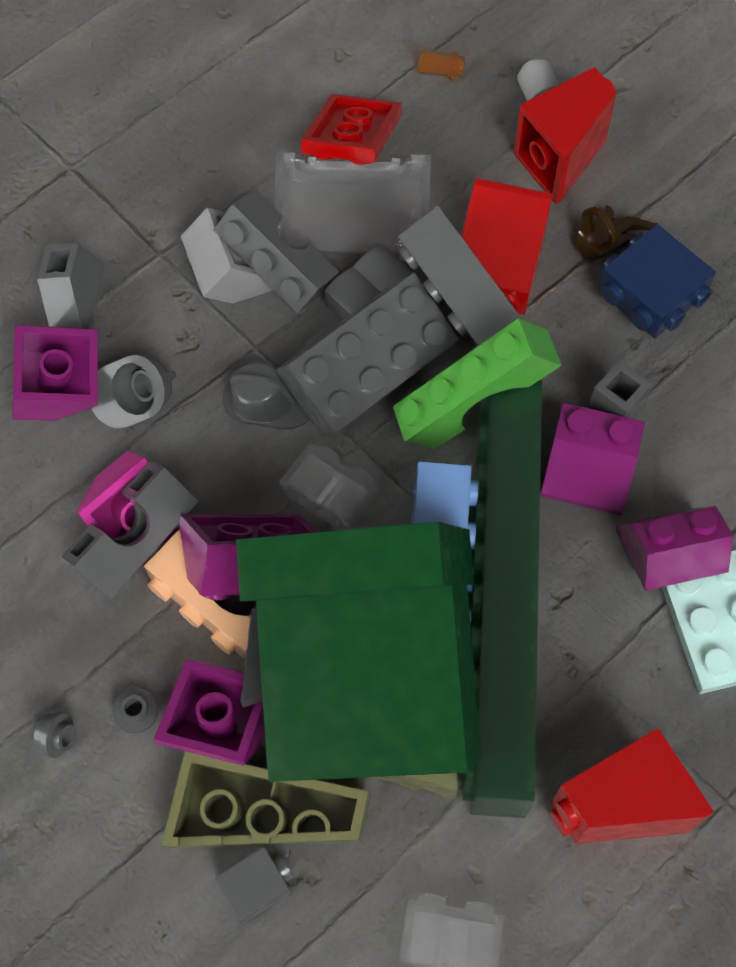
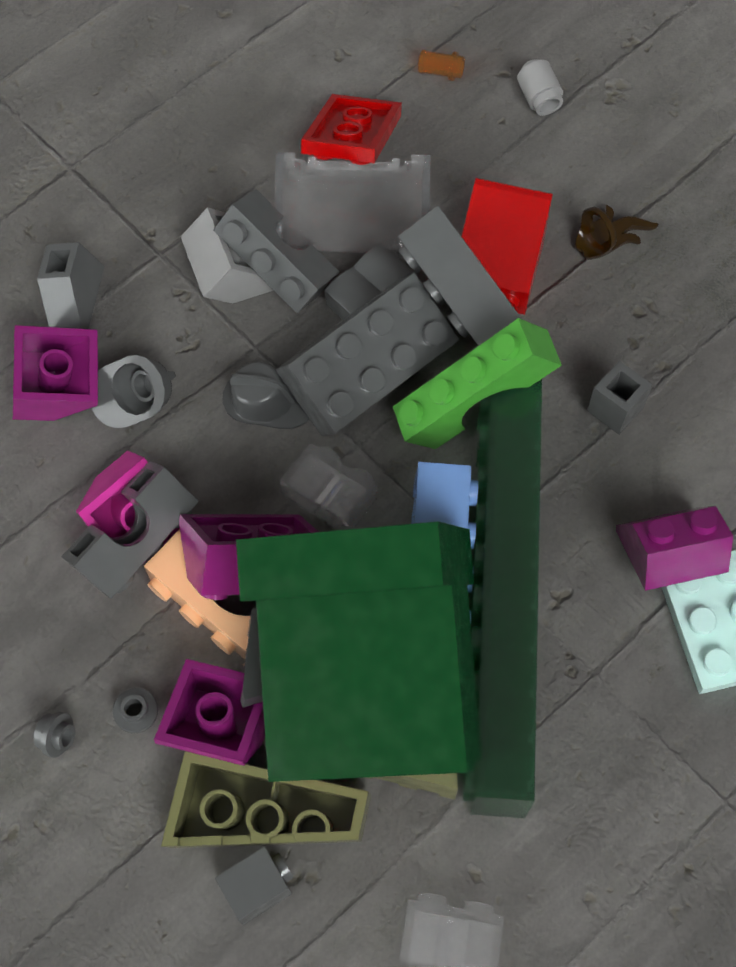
red slope [514,67,617,204] -> none
magenta slope [540,403,645,516] -> none
red slope [550,728,714,844] -> none
dark blue brick [598,224,716,339] -> none

